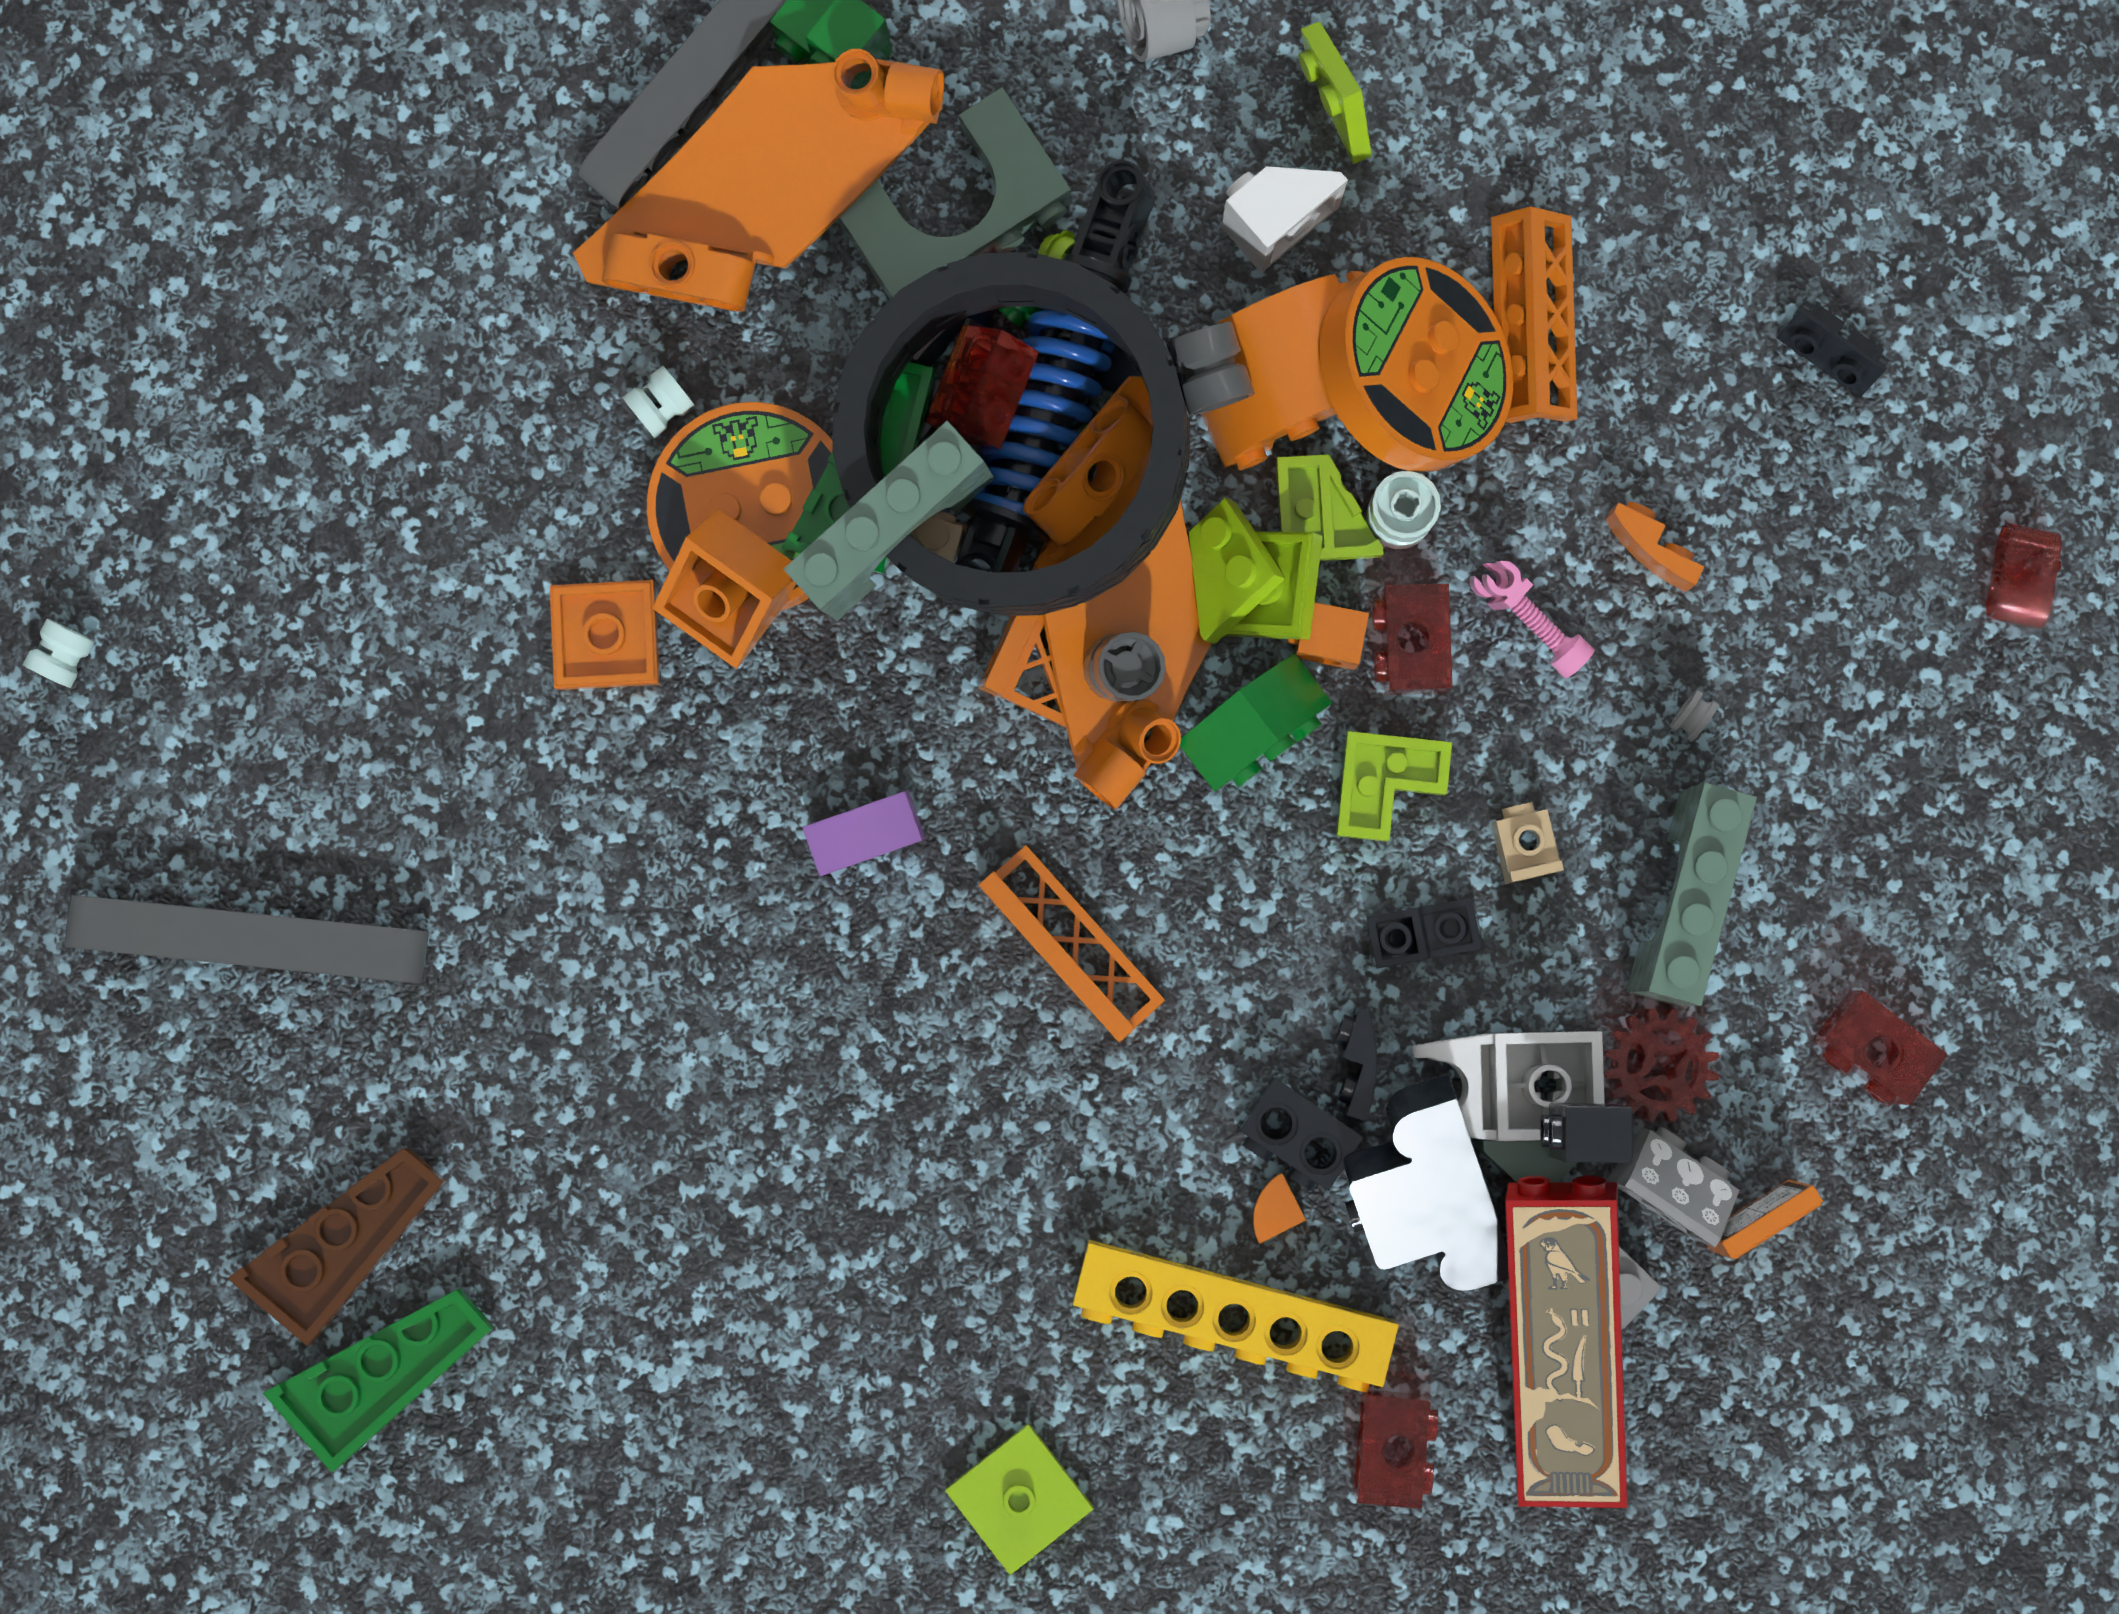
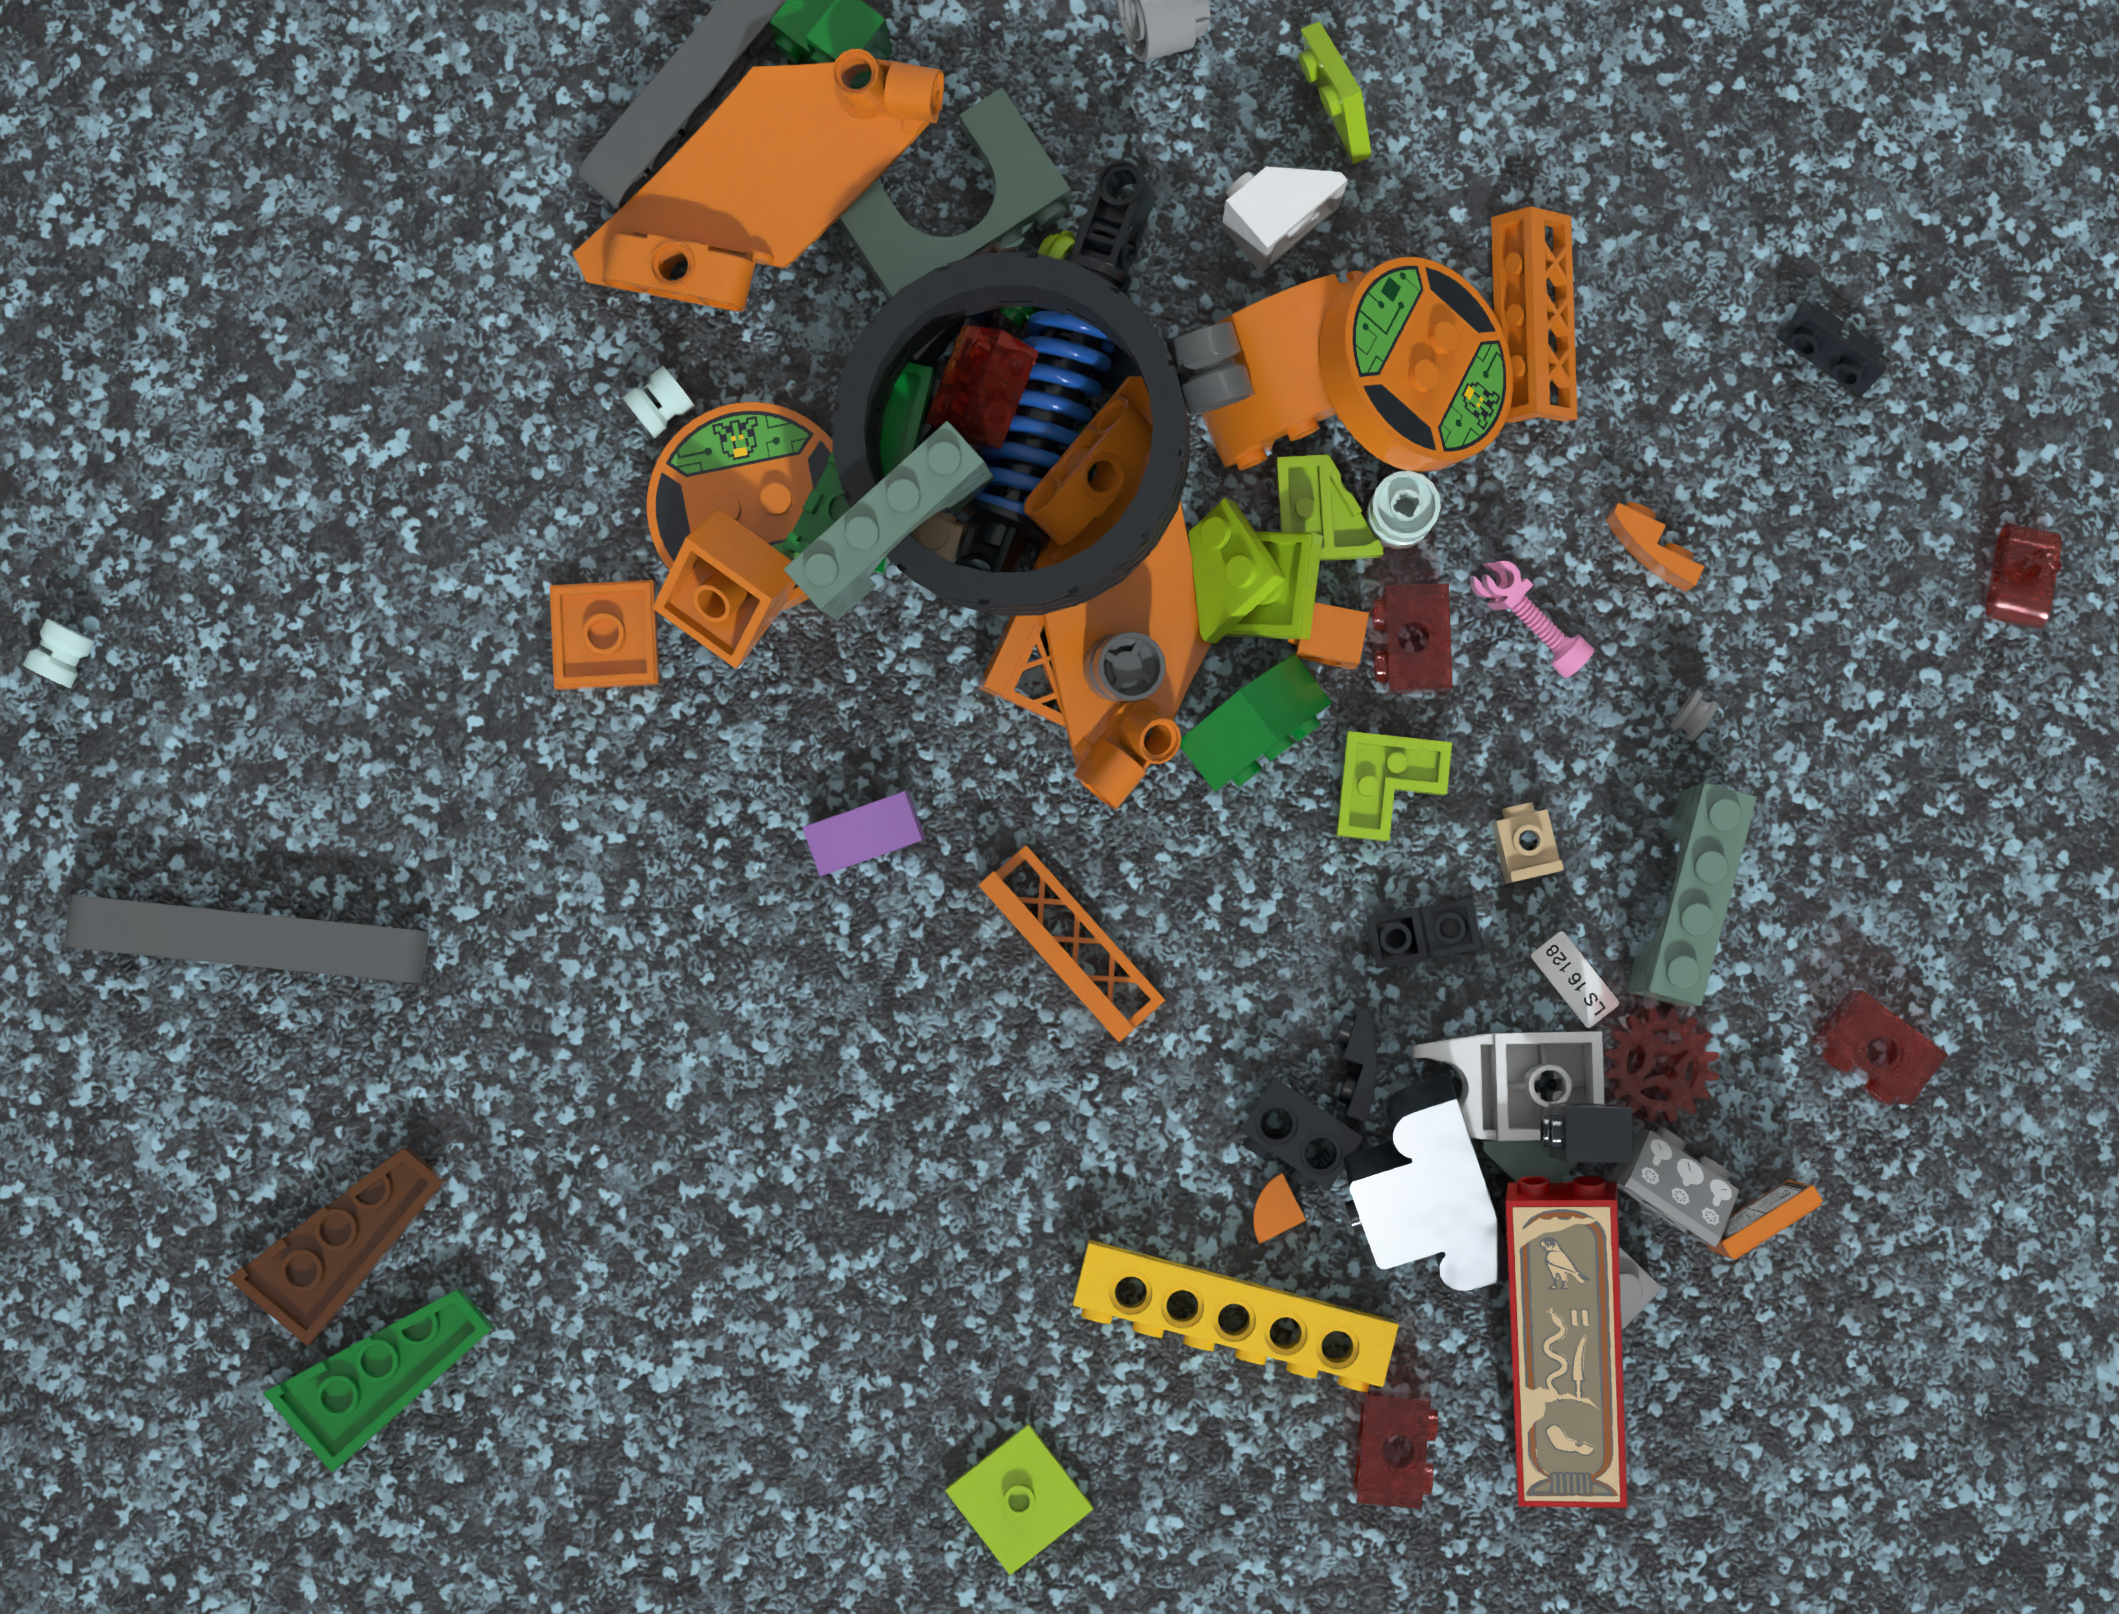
none -> white sticker [1531,931,1619,1028]

